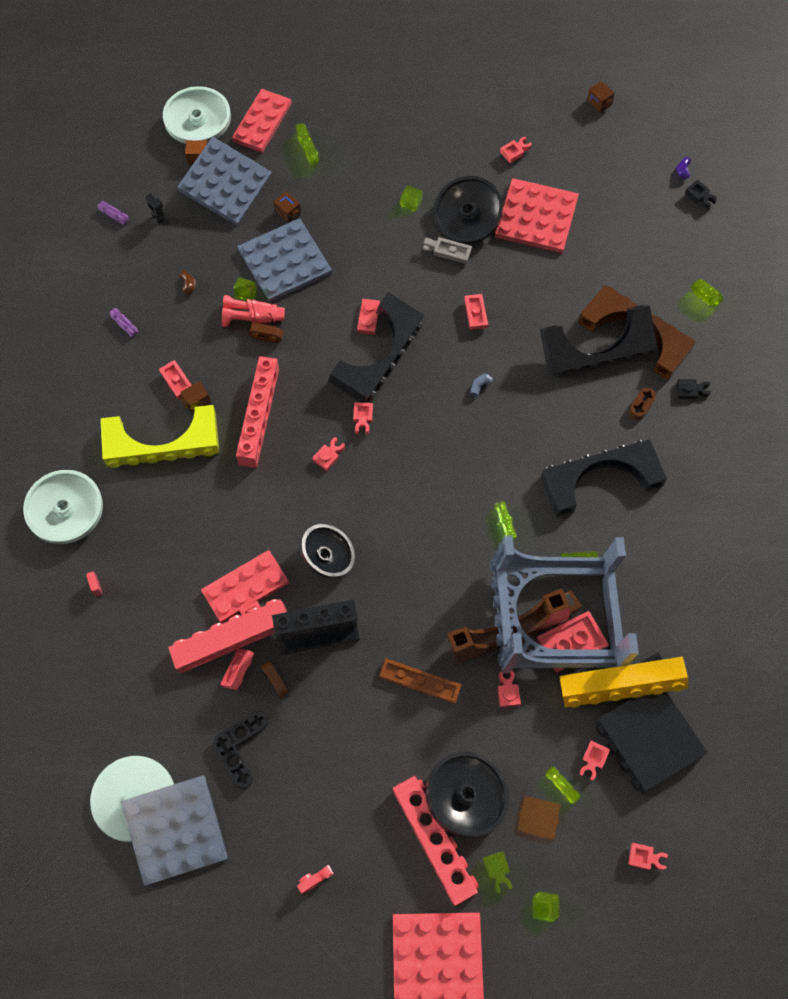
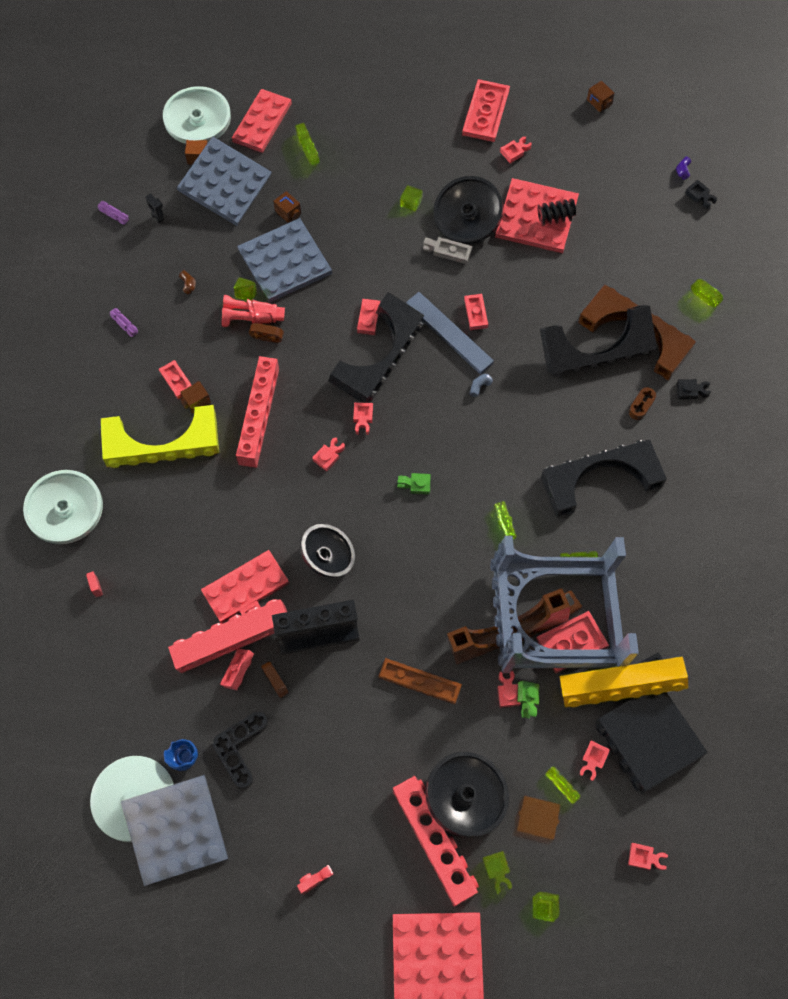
none -> blue hair [164,739,198,771]
none -> bright green plate [397,473,430,495]
none -> sand blue tile [406,292,494,375]
none -> coral plate [462,79,510,142]
none -> bright green plate [517,681,539,719]
none -> black piece [537,198,576,226]

